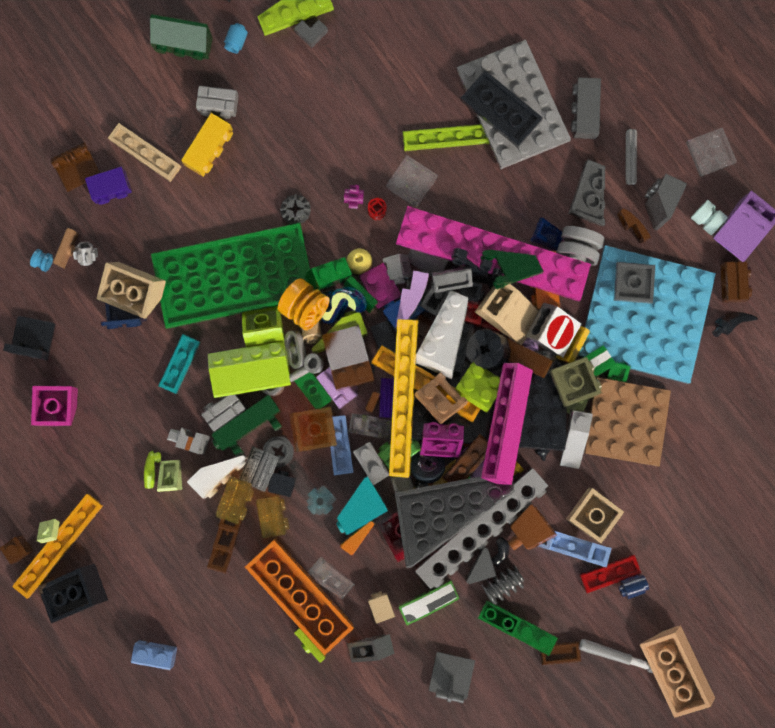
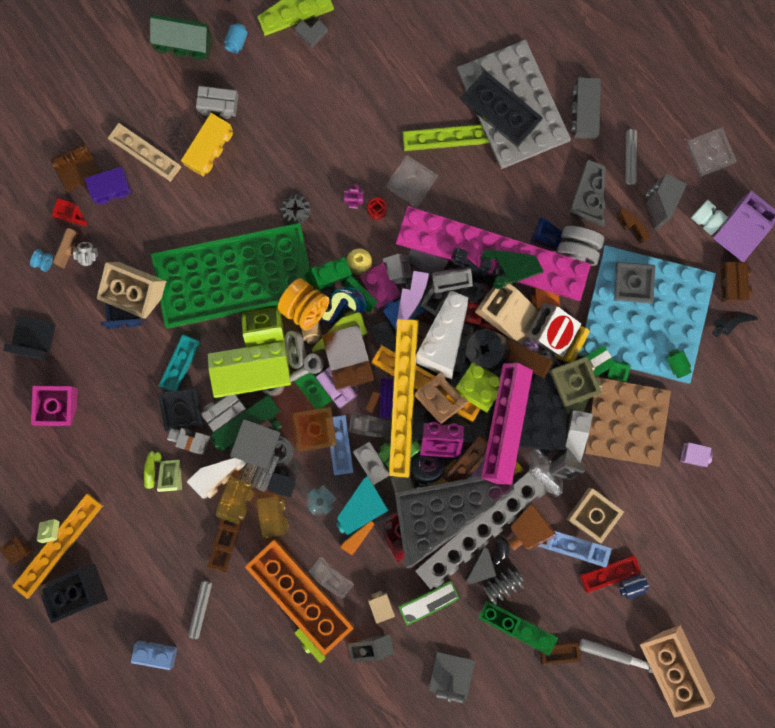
none -> red slope [52,198,87,227]
none -> black tile [158,387,204,431]
none -> light grey axle [188,581,212,639]
none -> dark grey tile [230,419,280,469]
none -> clear plate [529,449,563,497]
none -> dark grey slope [549,448,585,480]
none -> green brick [666,348,692,379]
none -> lavender brick [680,443,713,467]

